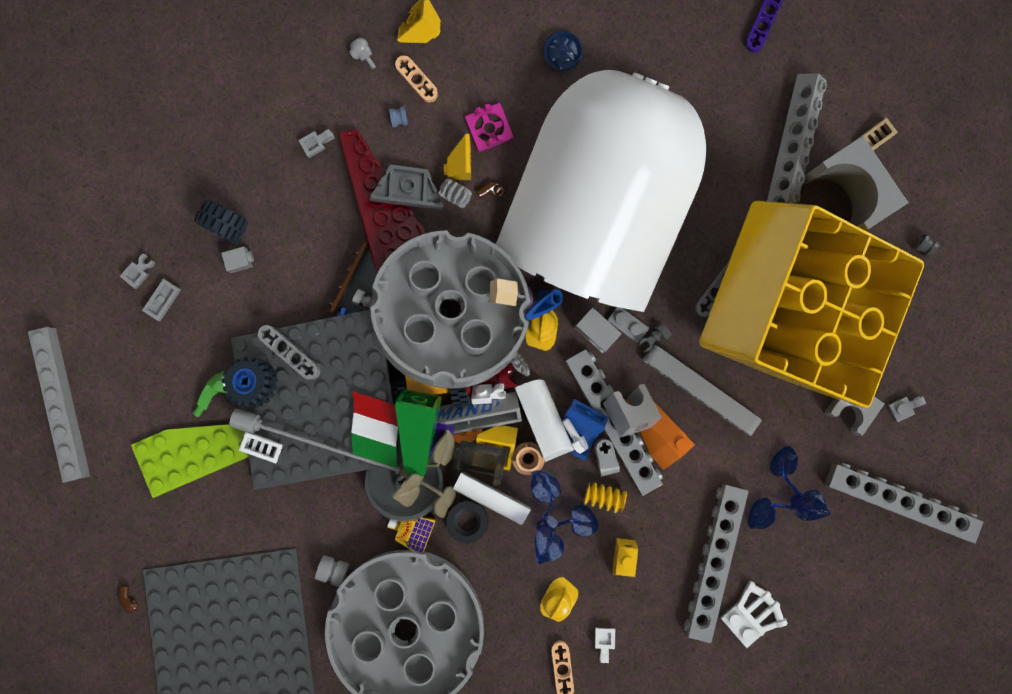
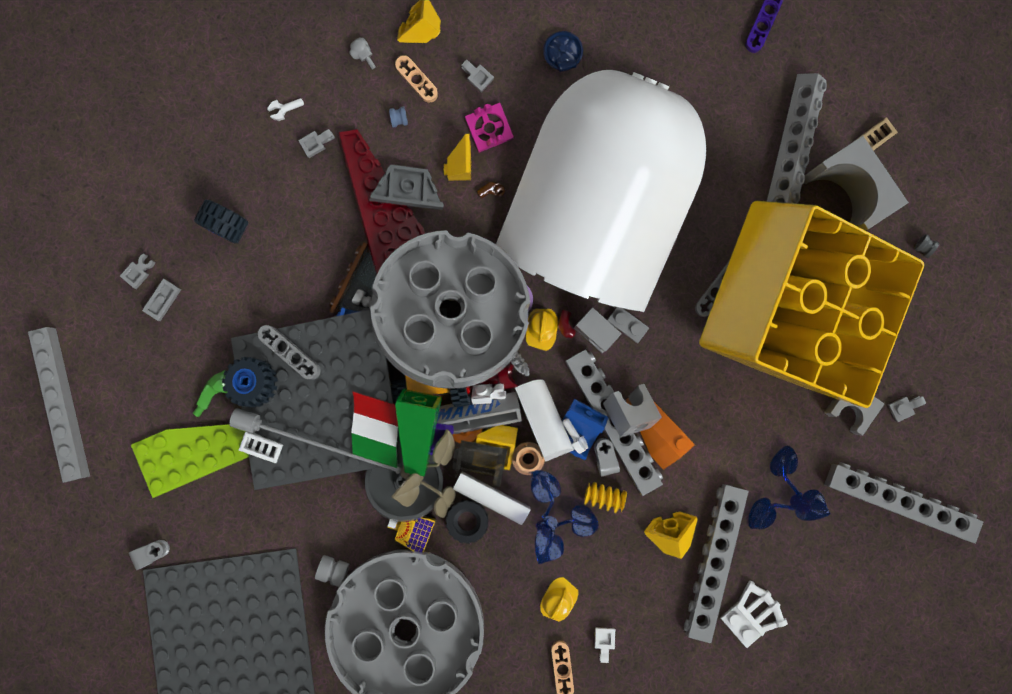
reddish brown arm [119,585,138,613] -> none
light grey brick [221,247,254,273] -> none
light grey gear [438,179,472,208] -> none
tan piece [489,279,518,306] -> none
blue piece [524,289,563,321] -> none
yellow torso [612,538,638,577] -> none
dark grey piece [637,322,672,352] -> none
light grey beam [643,344,762,436] -> none
none -> light grey piece [129,540,170,571]
none -> white bar [267,98,304,121]
none -> light grey plate [461,59,494,93]
none -> dark red arm [558,310,576,338]
none -> yellow slope [644,512,697,559]

